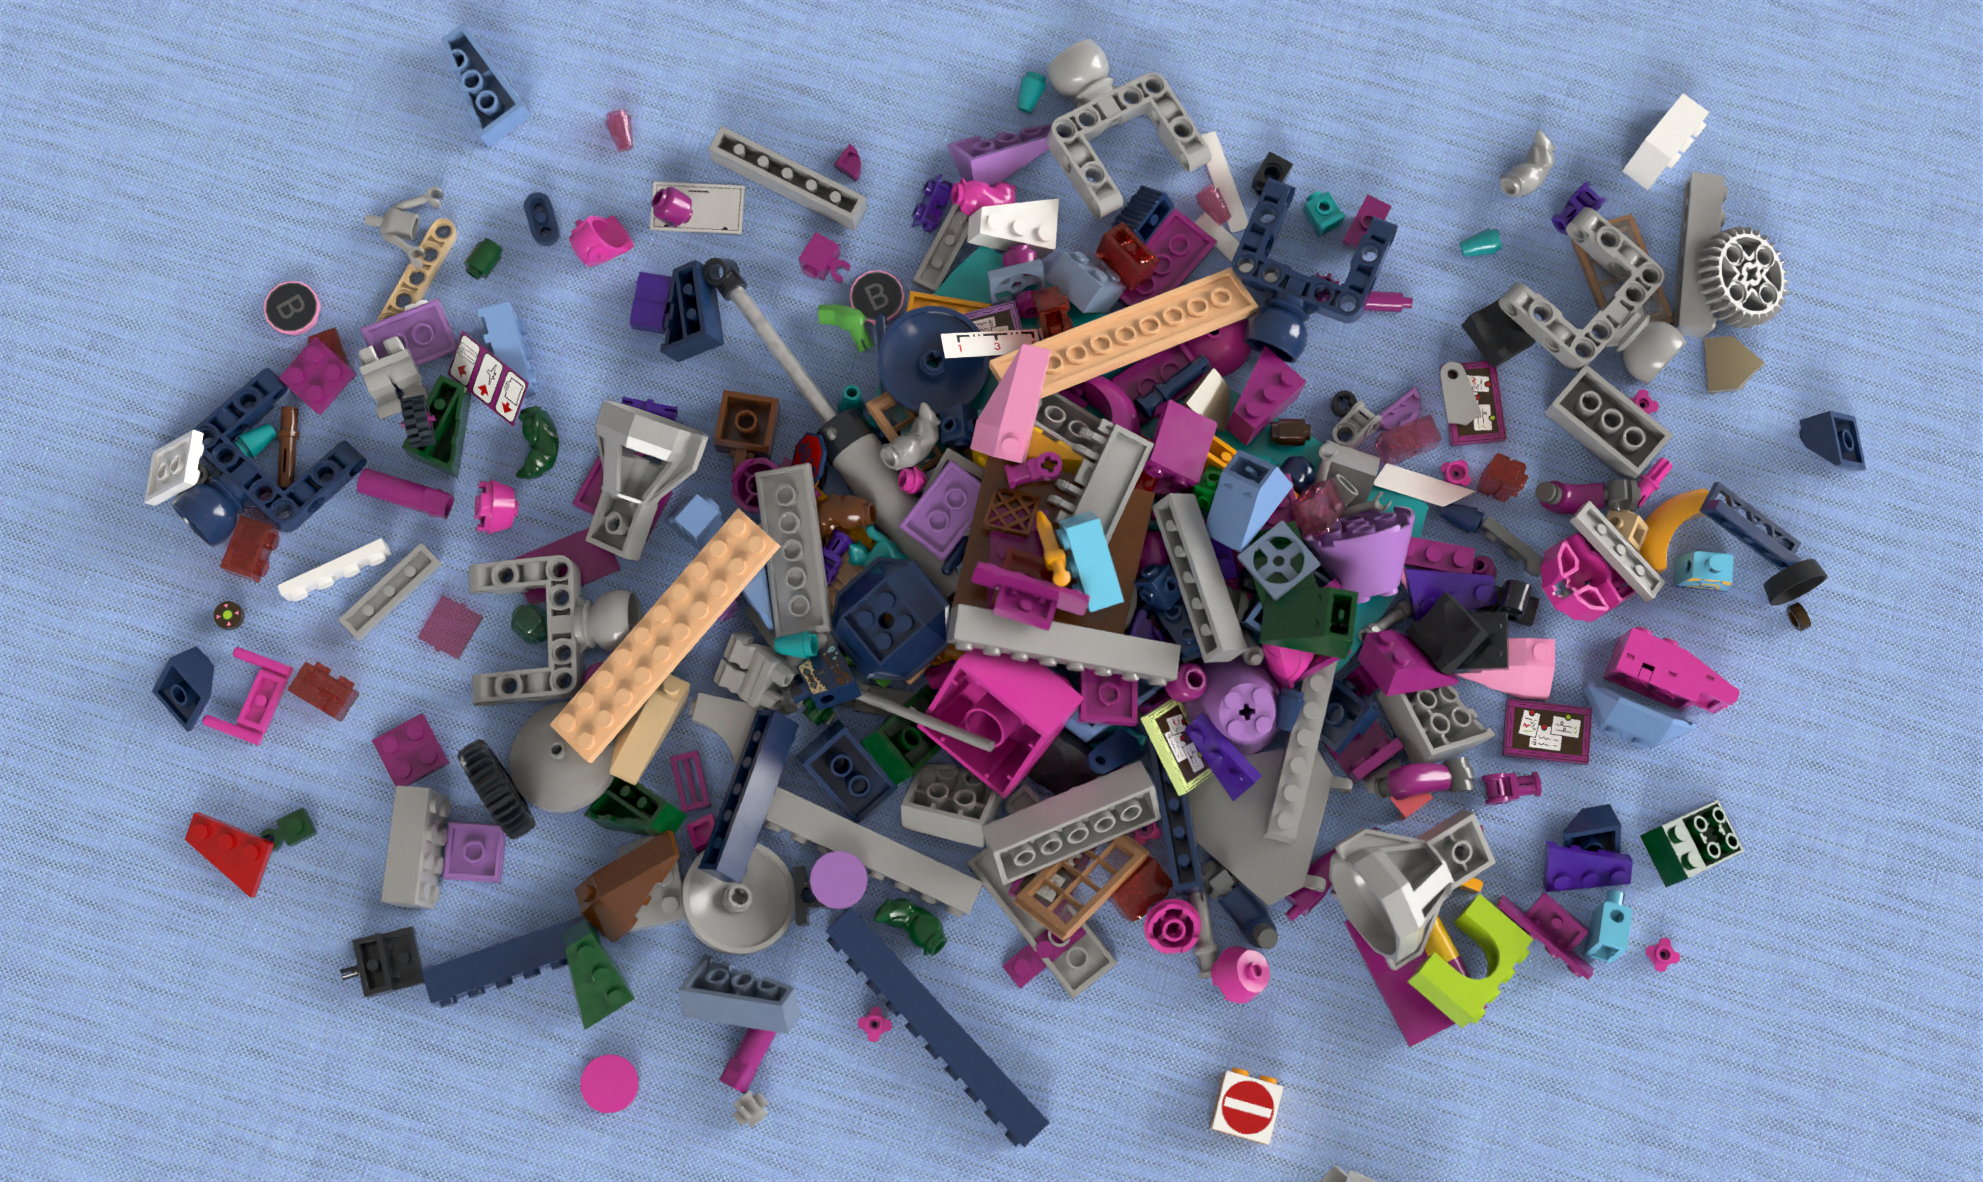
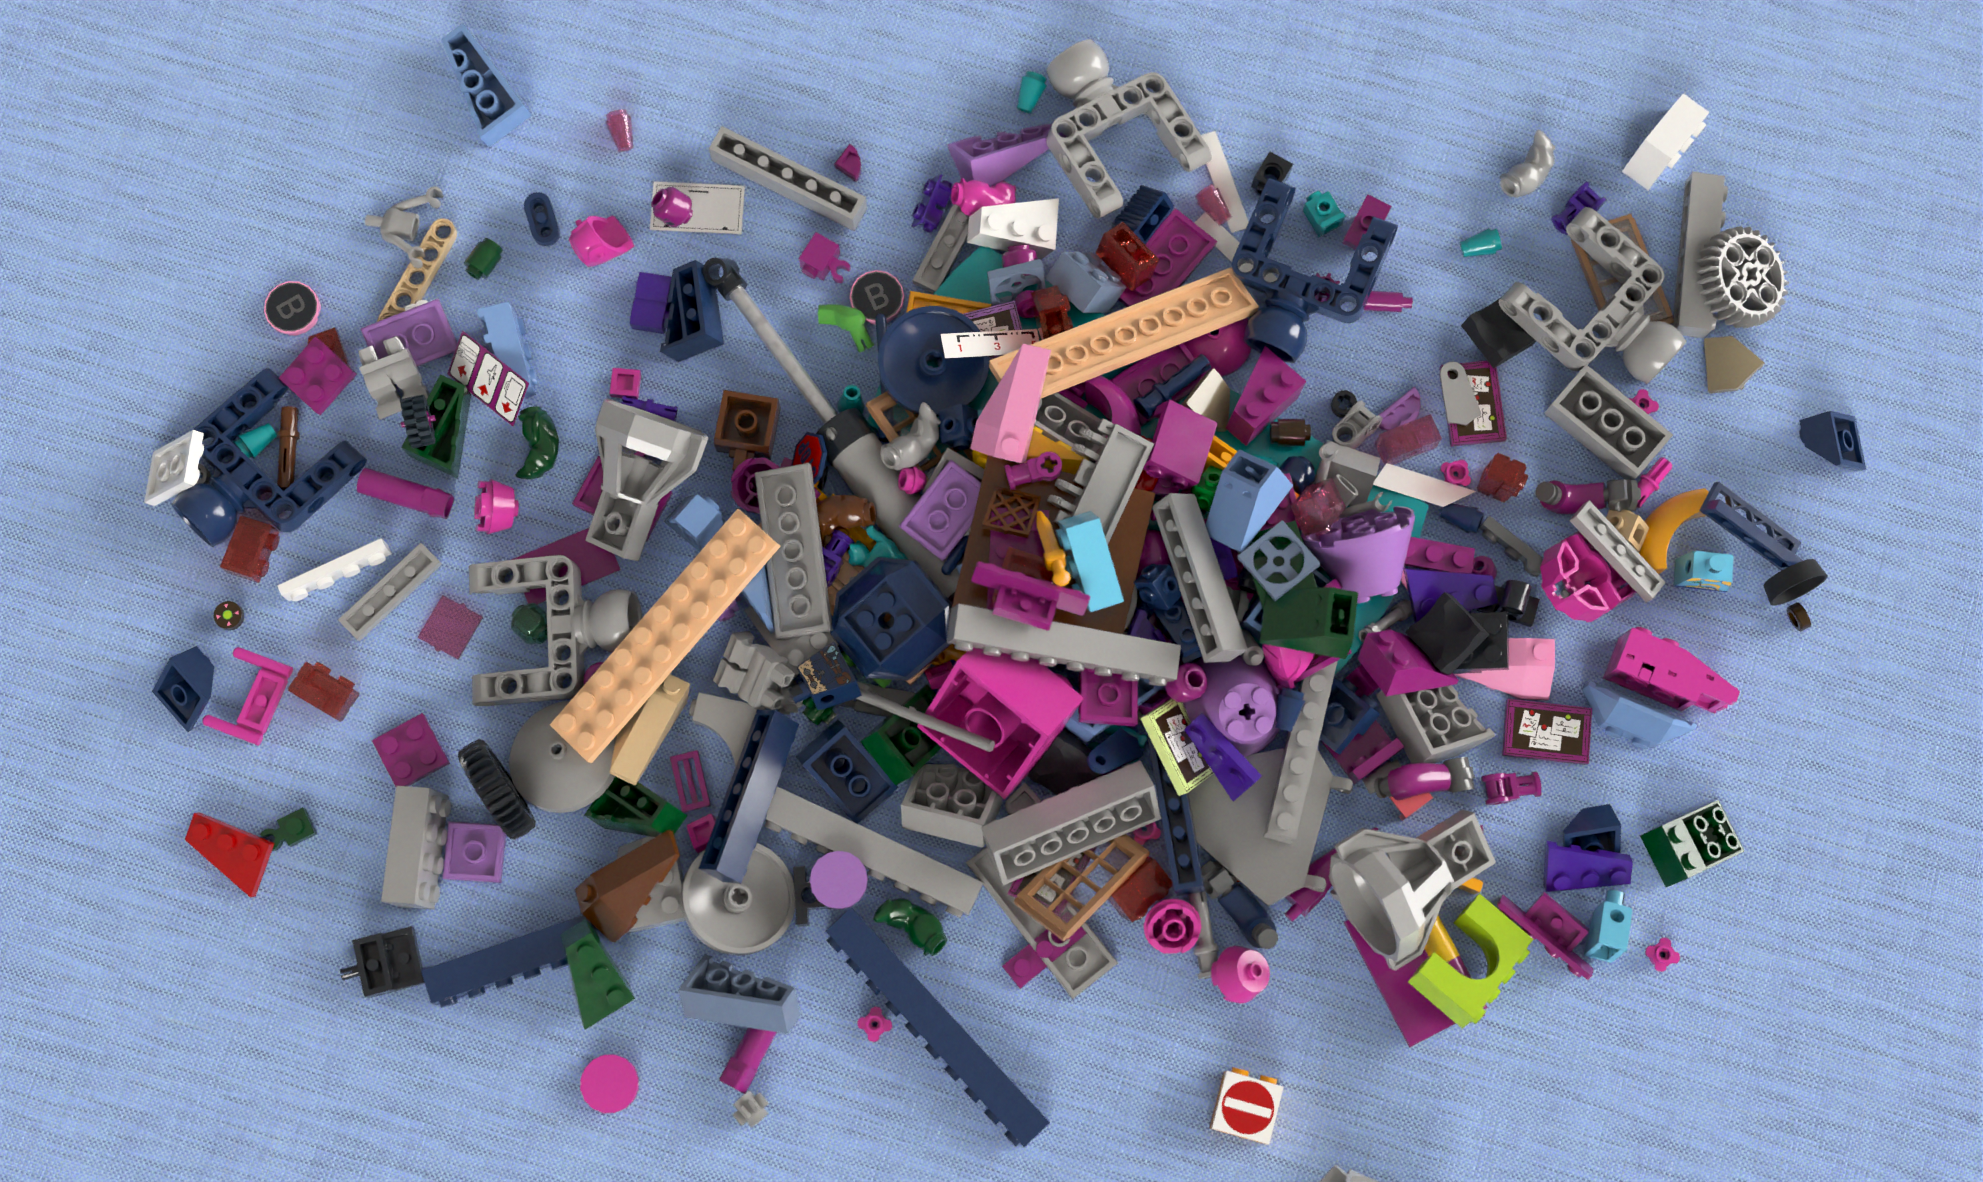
teal cone [774,631,819,659] -> none
none -> dark pink plate [609,368,641,399]

